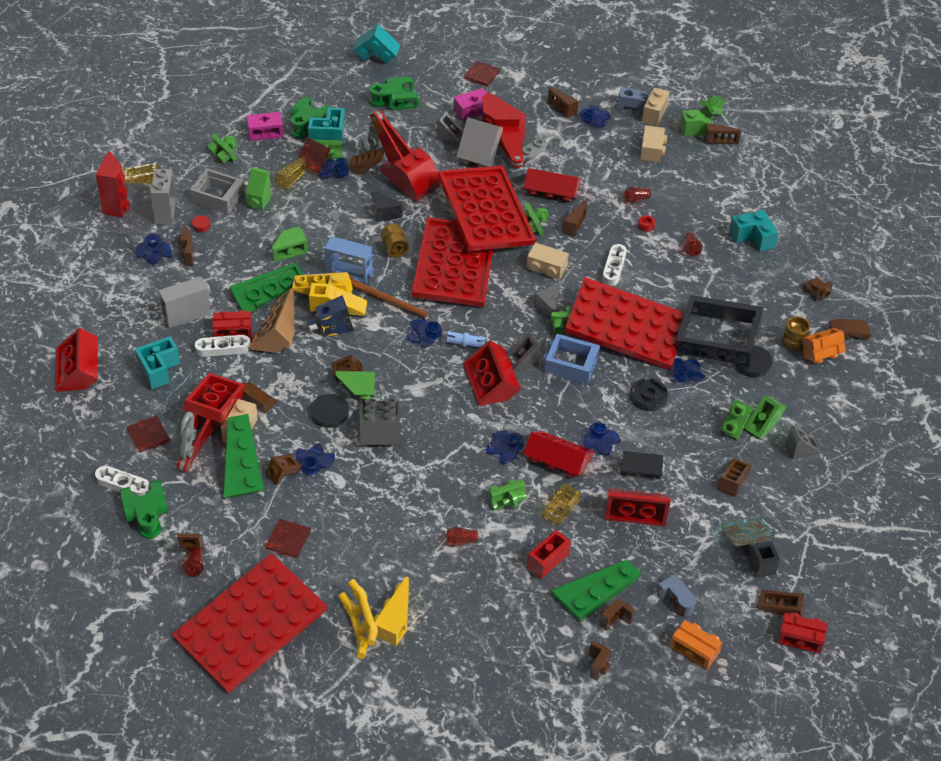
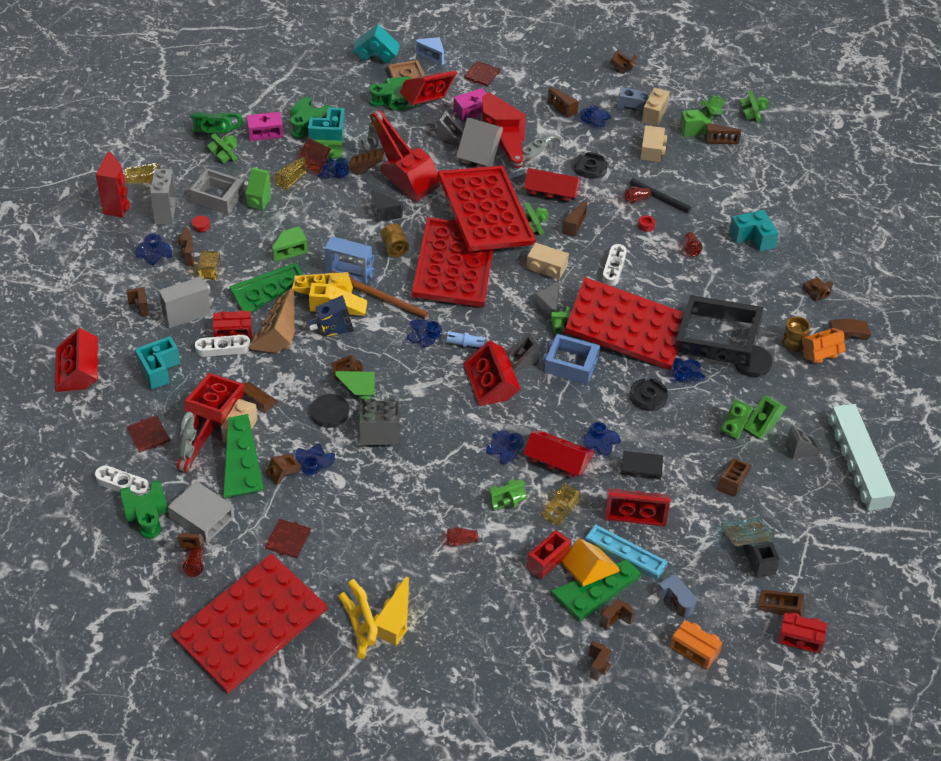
none -> reddish brown bracket [126,287,149,316]
none -> light grey brick [168,481,235,544]
none -> green piece [190,112,243,133]
none -> clear yellow brick [197,250,221,280]
none -> medium nougat tile [387,60,425,78]
none -> red slope [400,71,458,105]
none -> light blue slope [416,37,444,65]
none -> light orange slope [562,538,620,586]
none -> black tile [574,152,608,179]
none -> medium azure tile [585,524,668,580]
none -> reddish brown bracket [609,50,637,74]
none -> black bar [630,178,692,213]
none -> bright green hips [740,91,769,122]
none -> light aqua brick [828,404,895,511]

